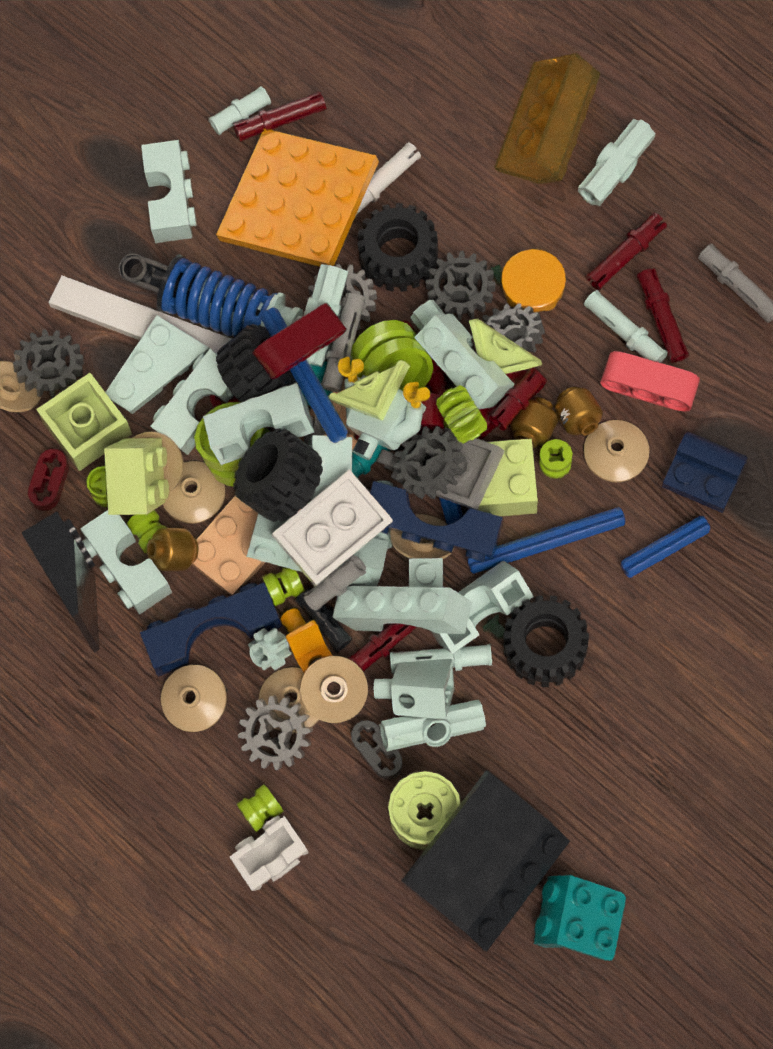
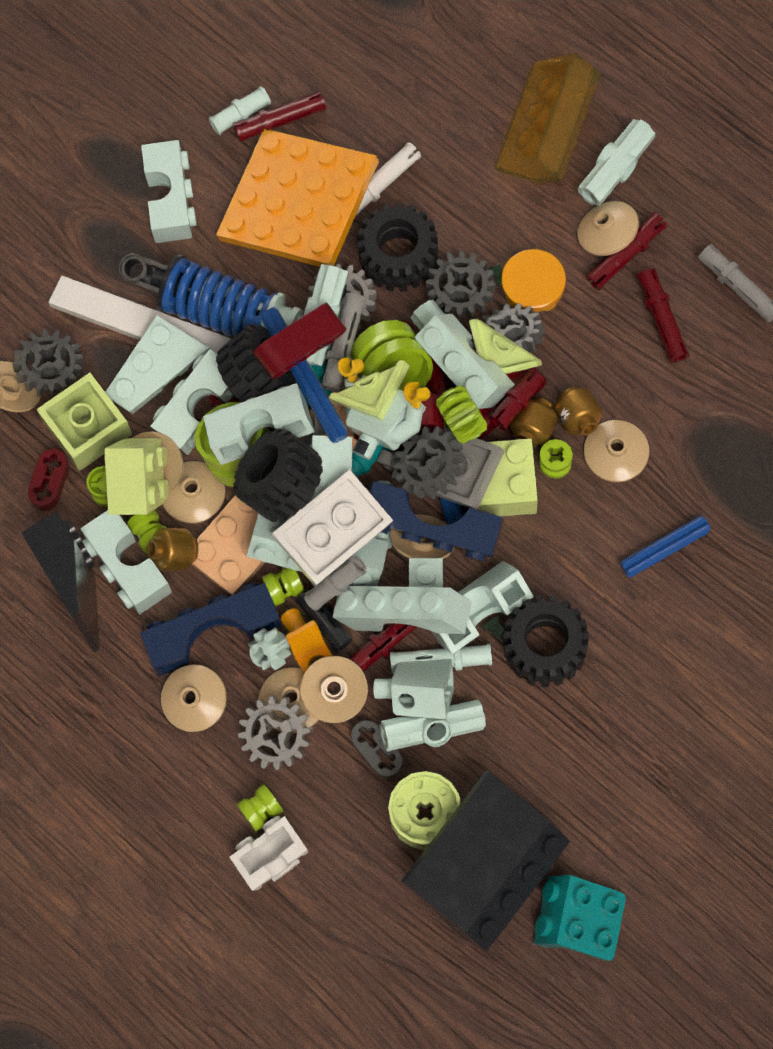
blue axle [467,507,625,574] -> none
light aqua pin [584,290,668,363] -> none
coral beam [600,351,700,412] -> none
dark blue brick [662,431,748,513] -> none
none -> tan dish [577,201,639,256]

